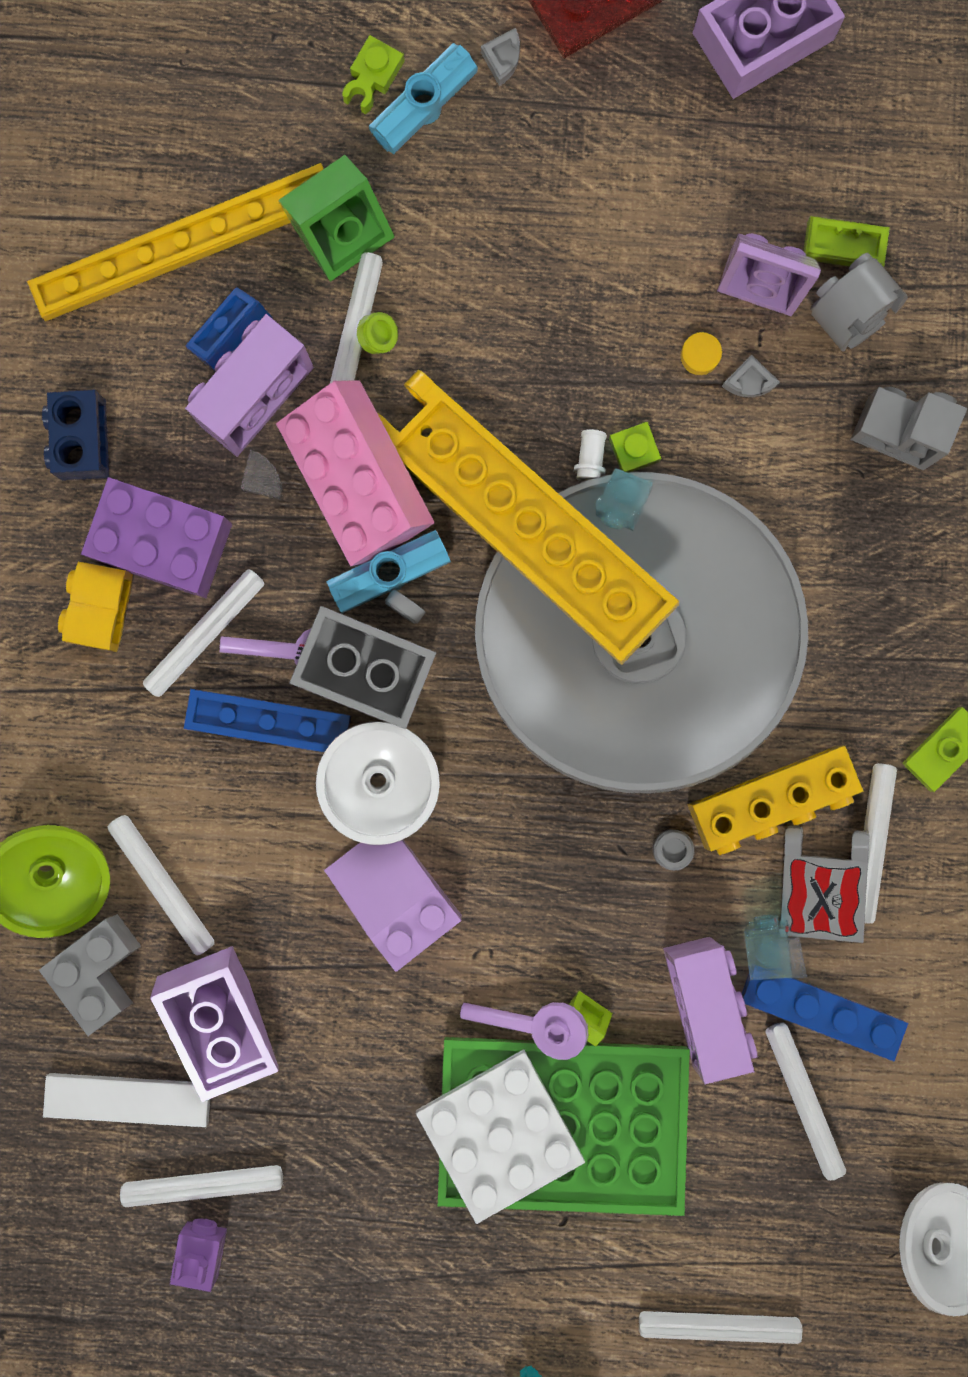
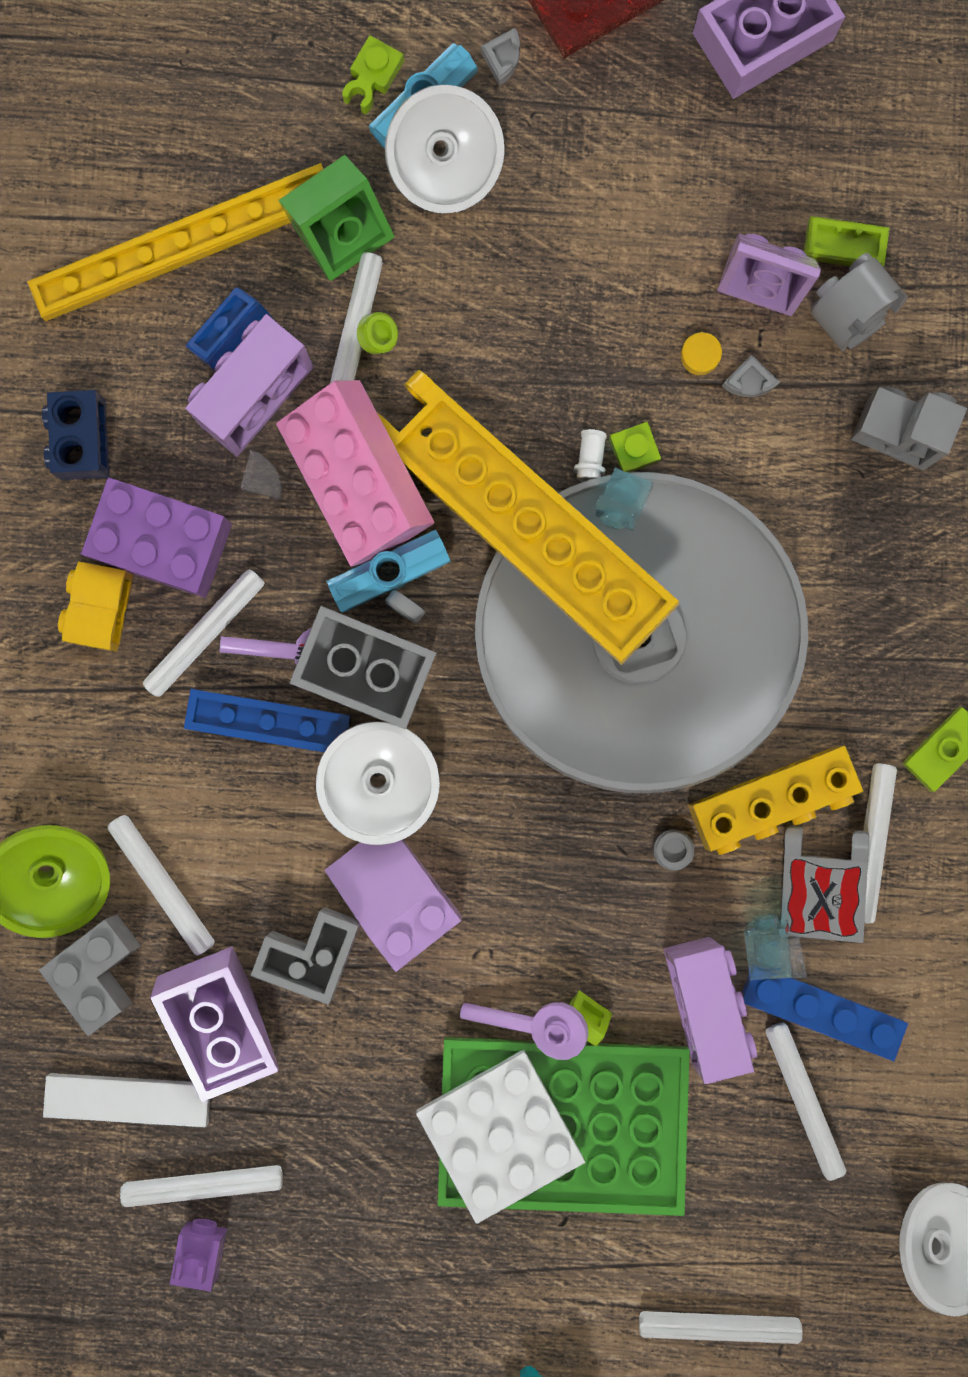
none -> light grey brick [251,907,360,1005]
none -> white dish [385,85,504,213]

